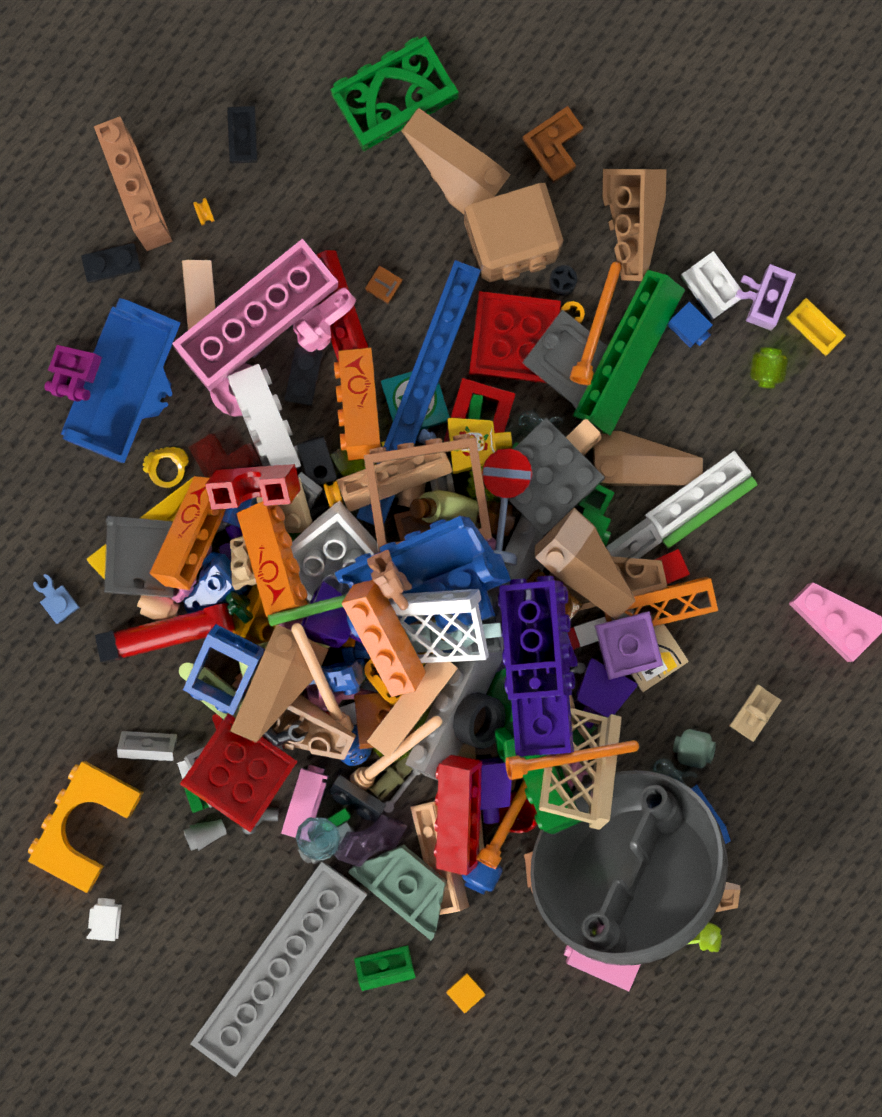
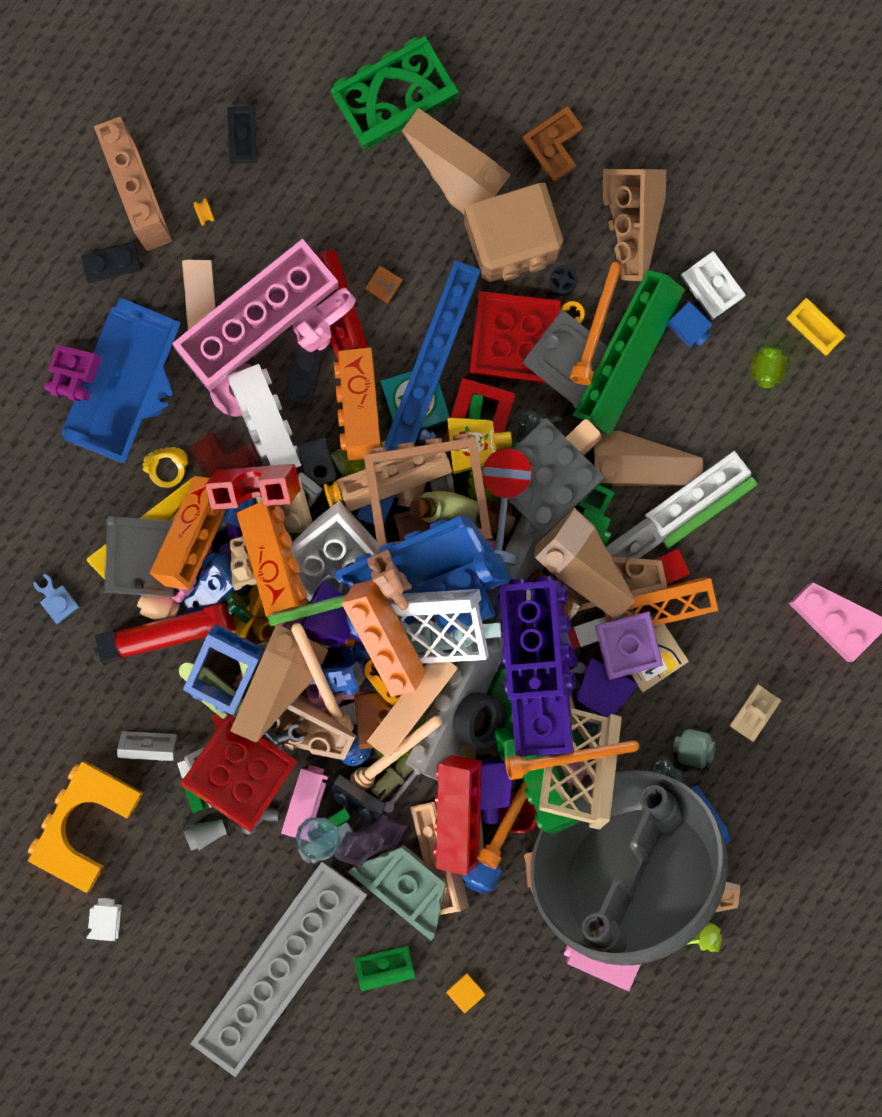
lavender brick [735,264,796,331] -> none

